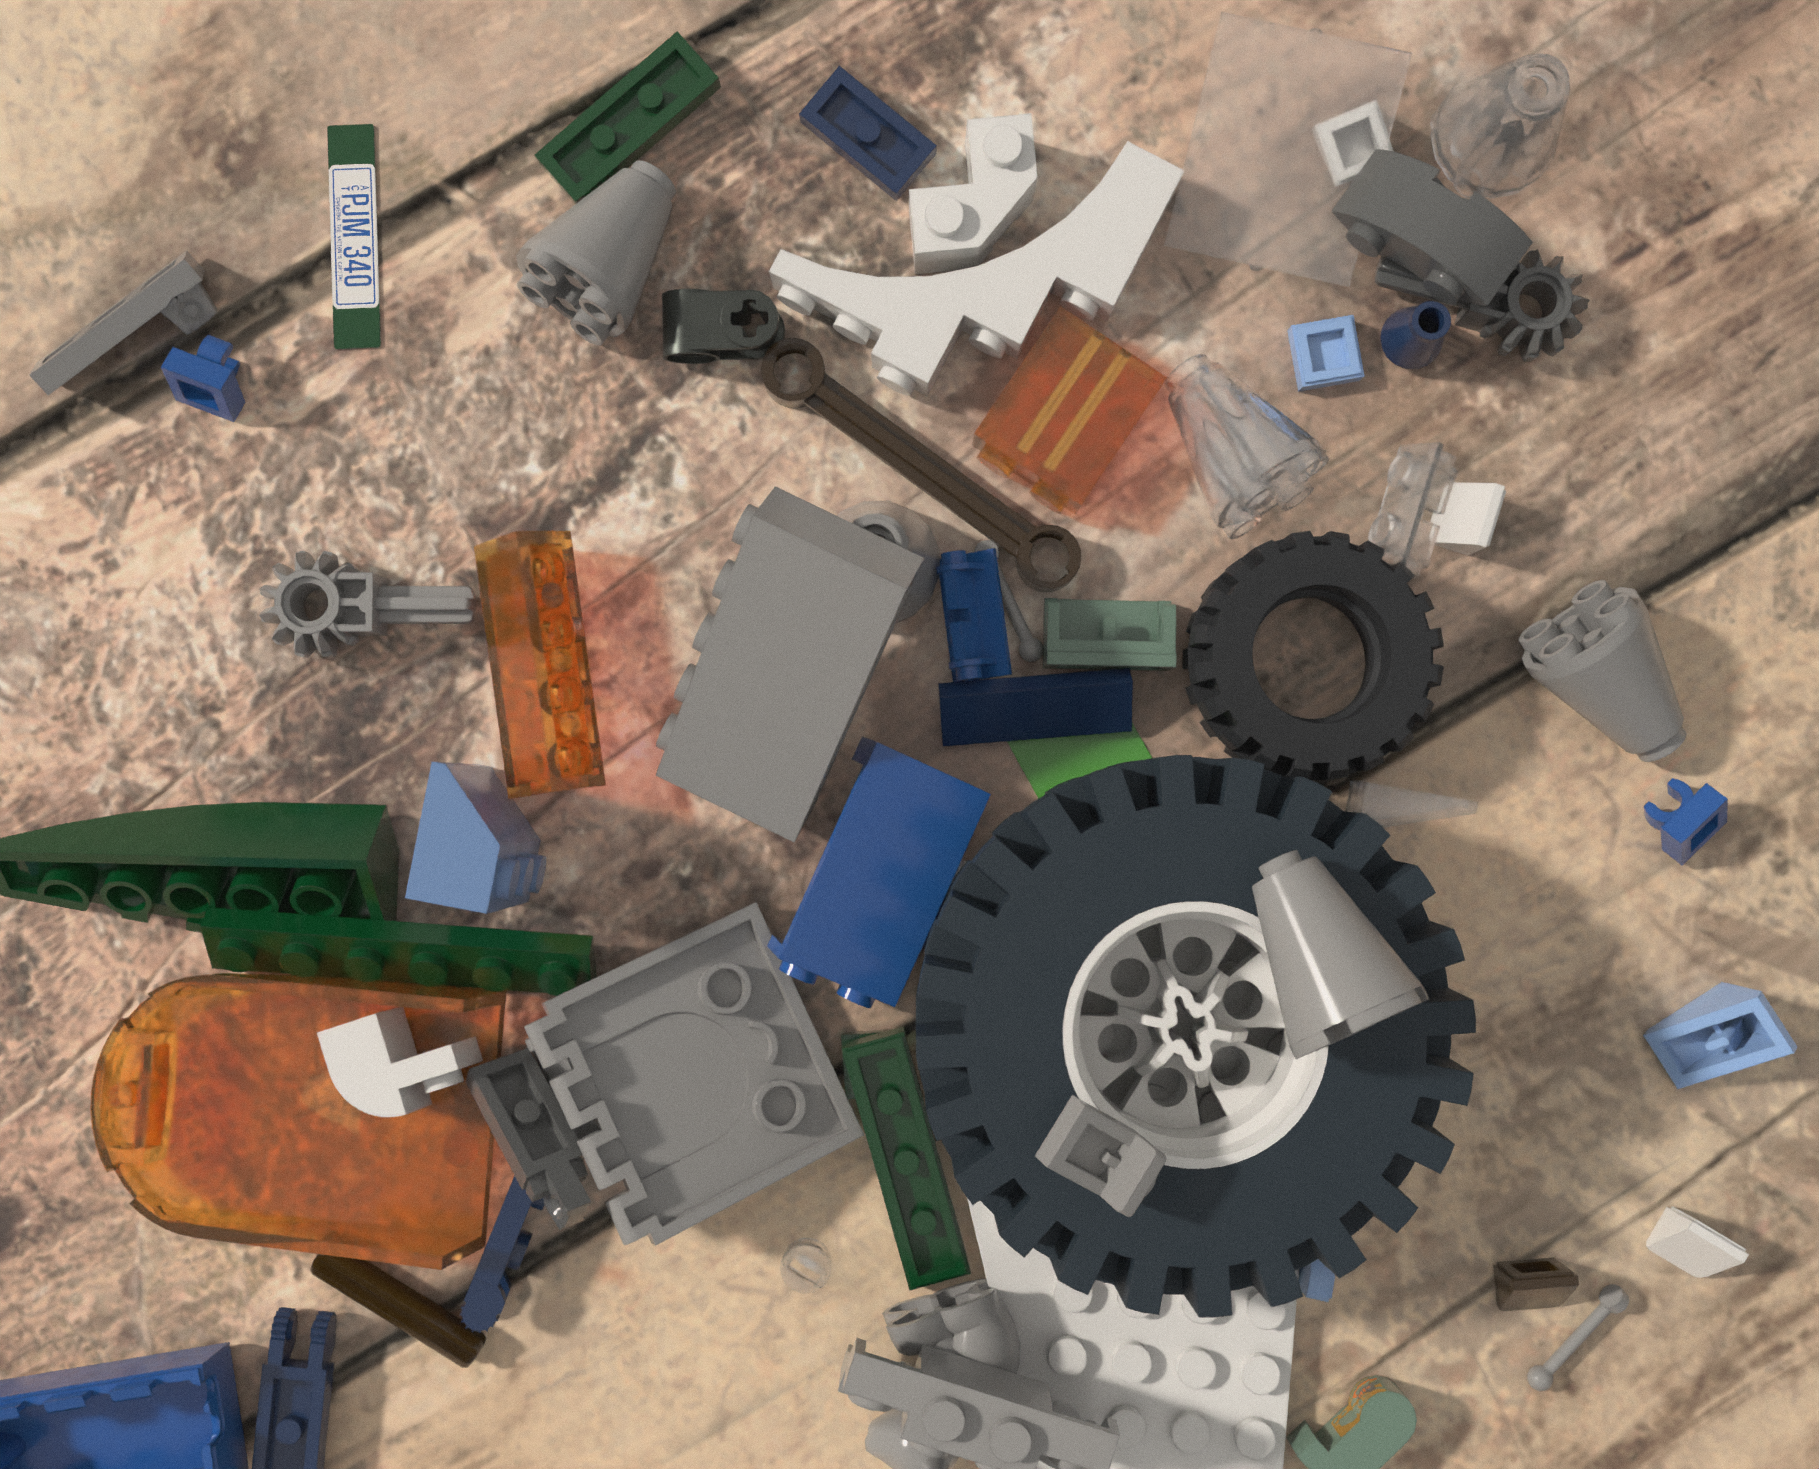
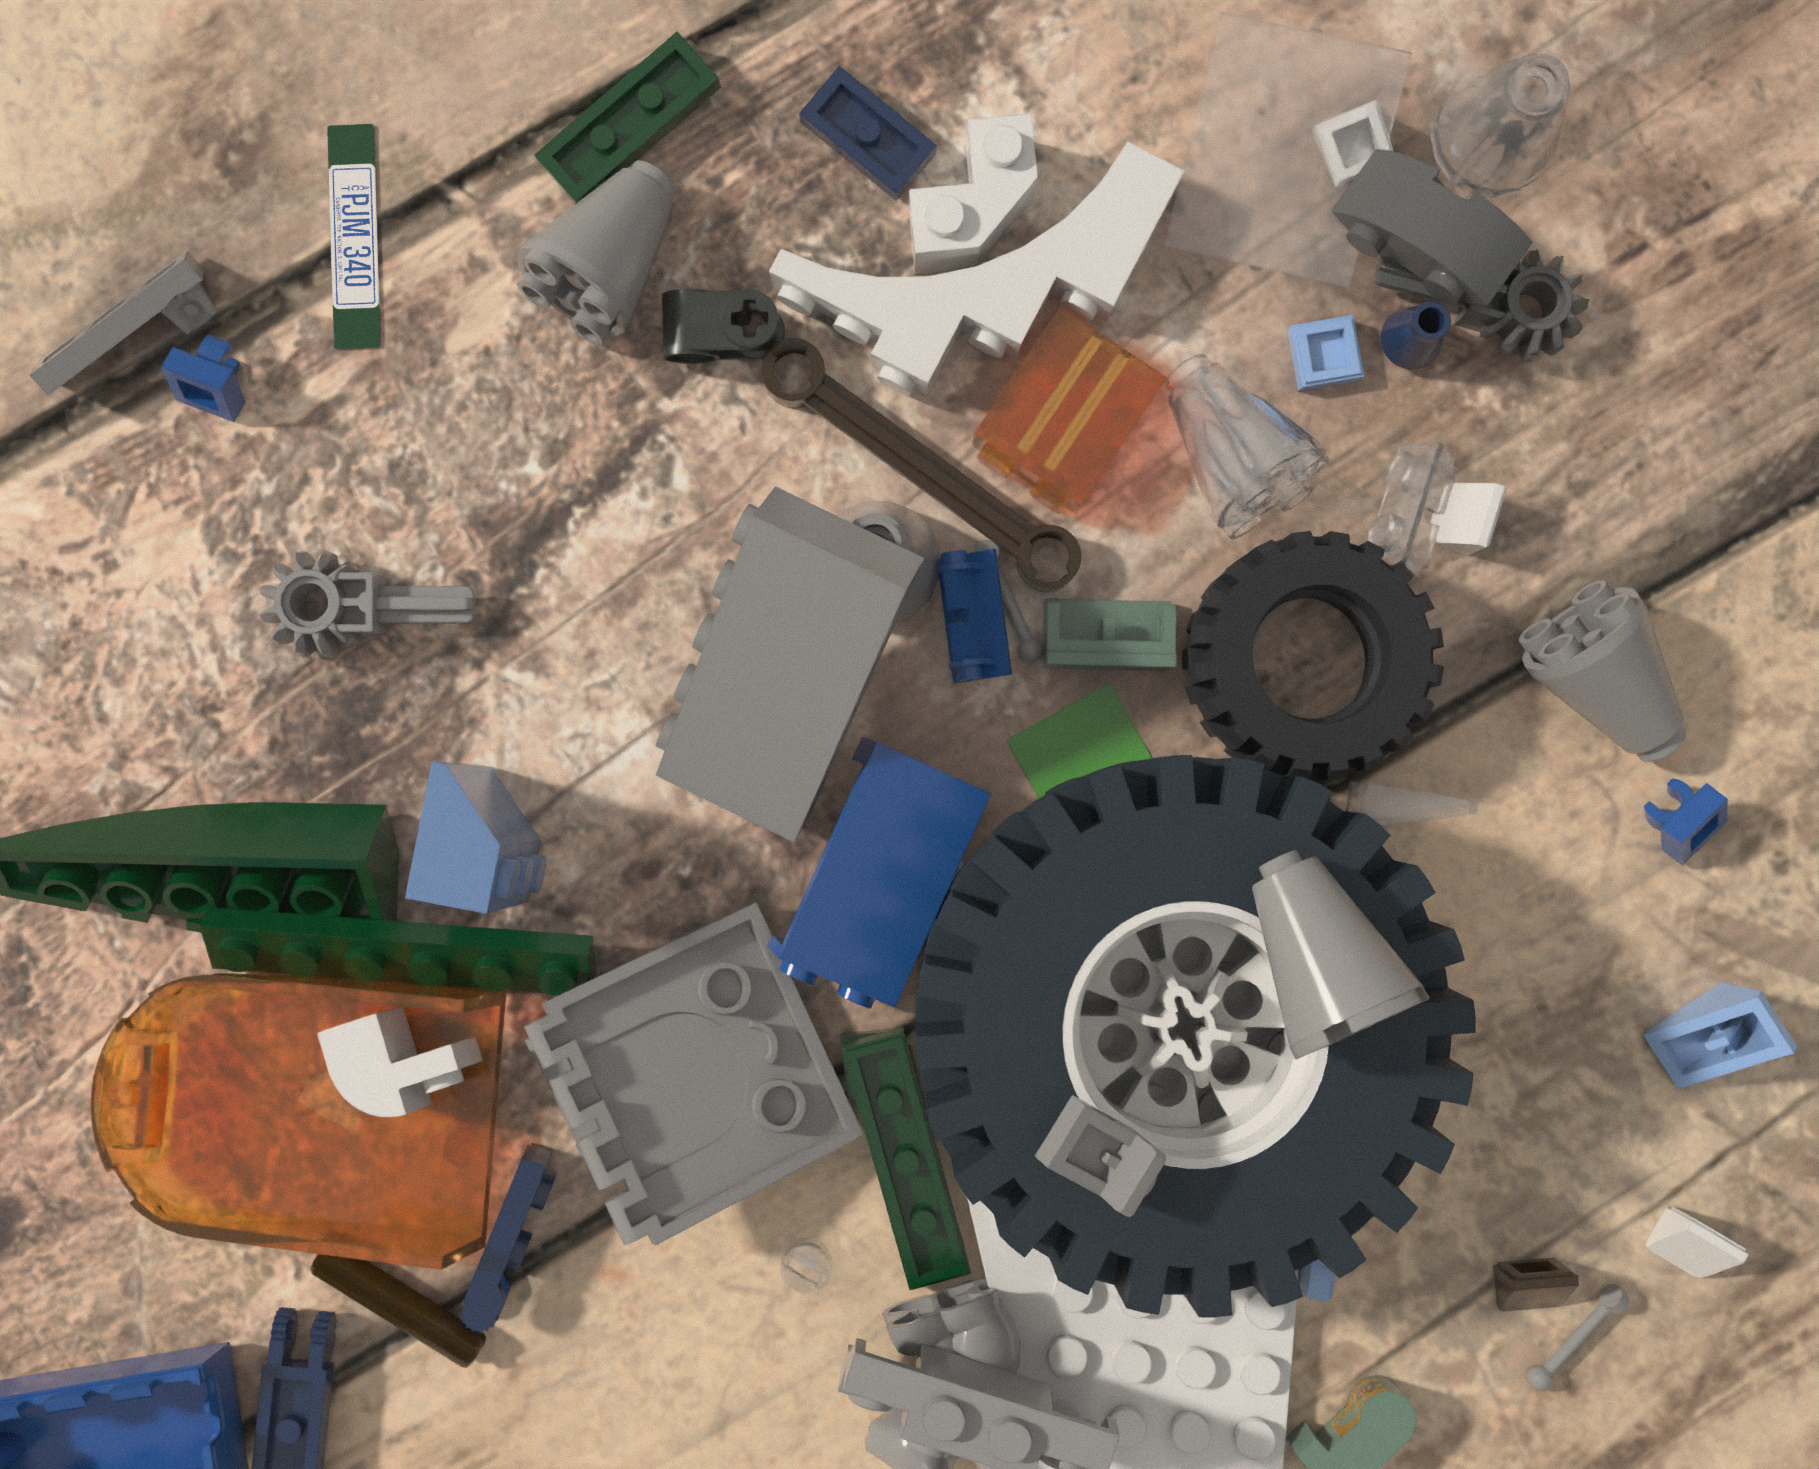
dark grey hinge [466,1048,591,1230] -> none
clear orange brick [474,531,606,799] -> none
dark blue tile [938,668,1133,747] -> none

